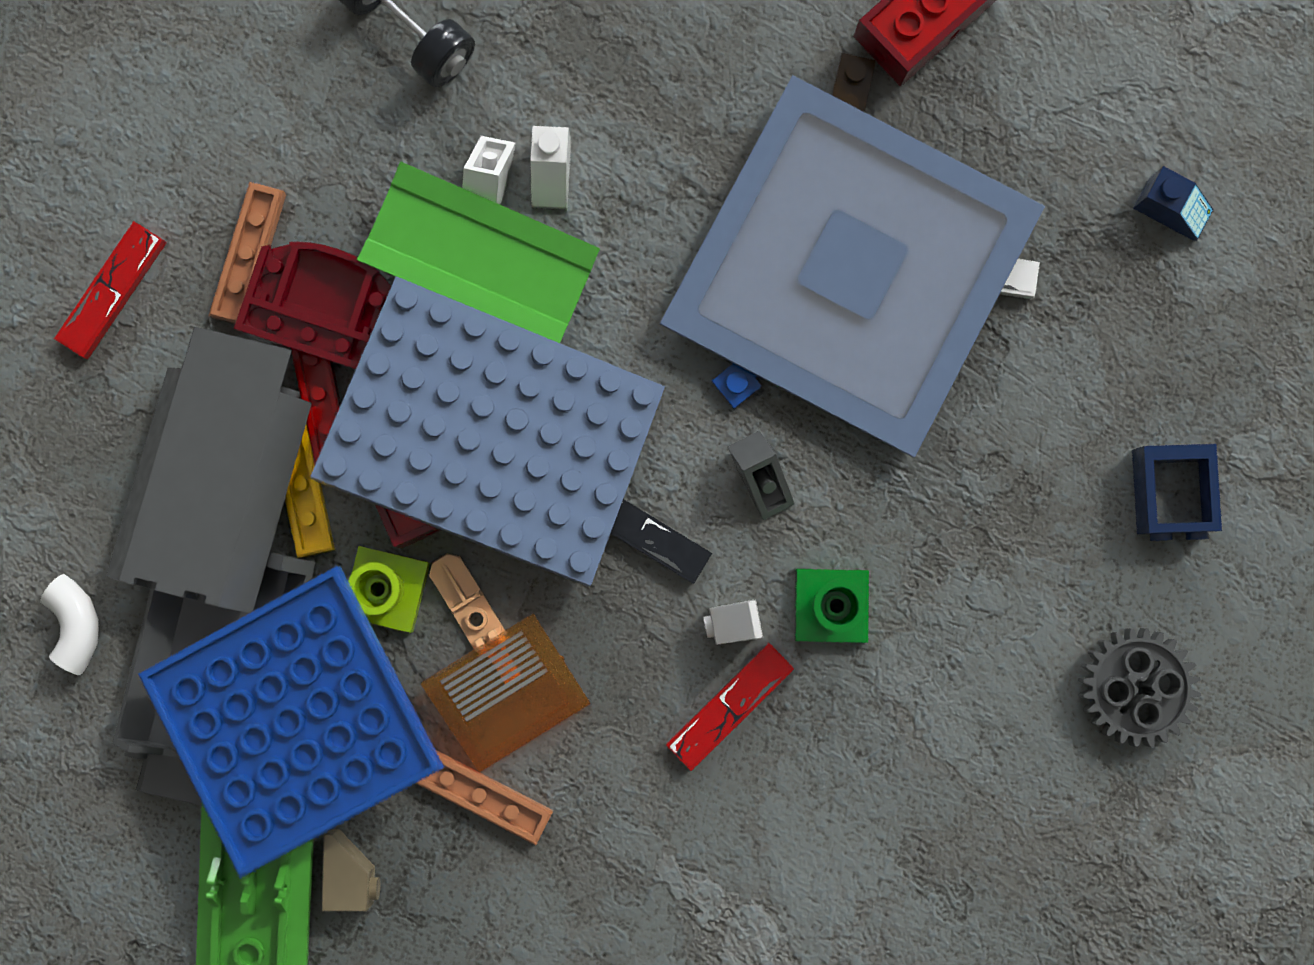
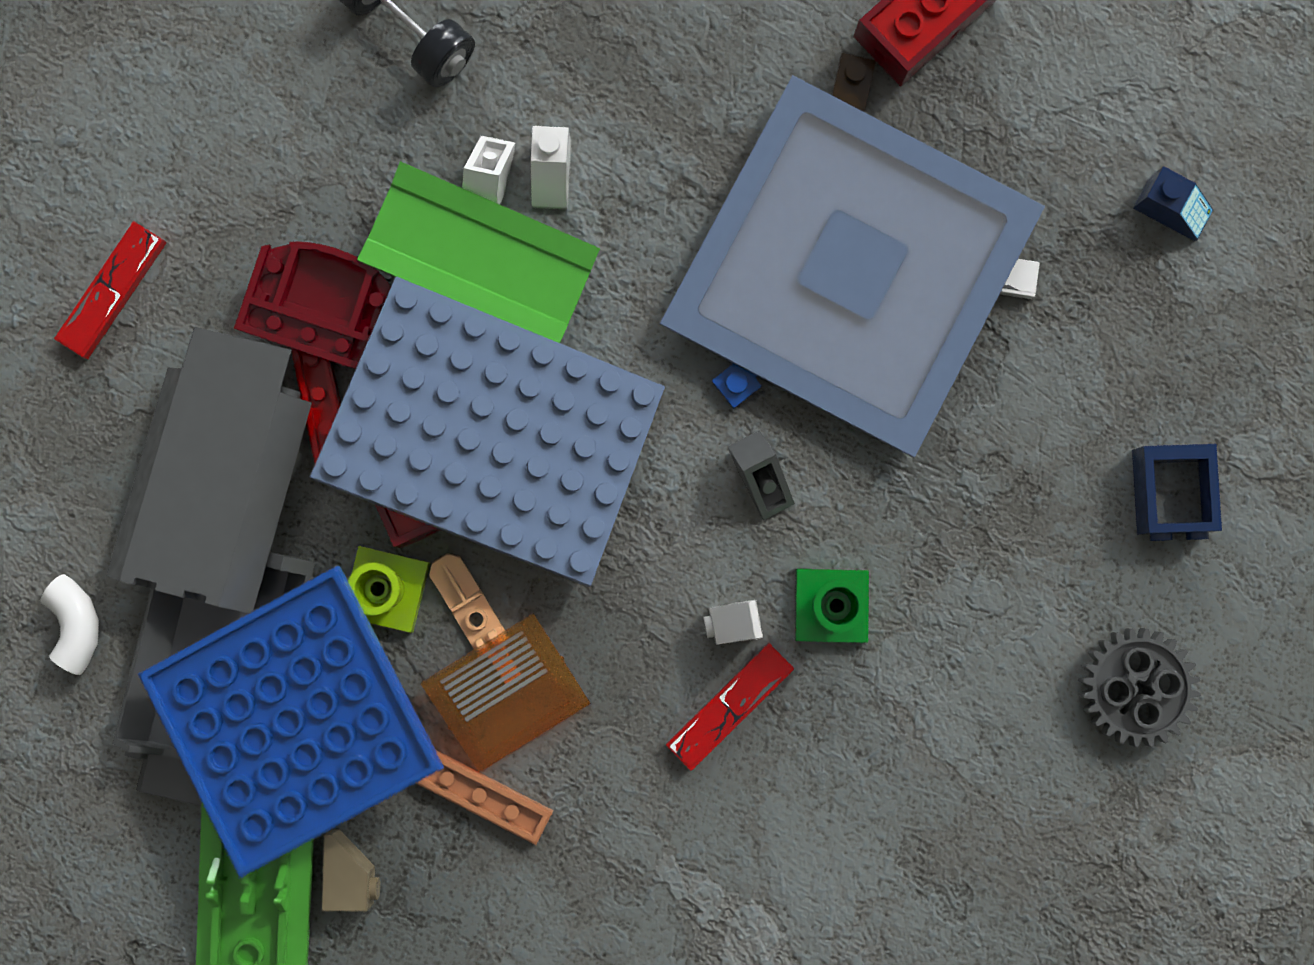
nougat tile [209,182,287,324] -> none
yellow tile [285,425,335,558] -> none
black tile [611,499,712,584] -> none

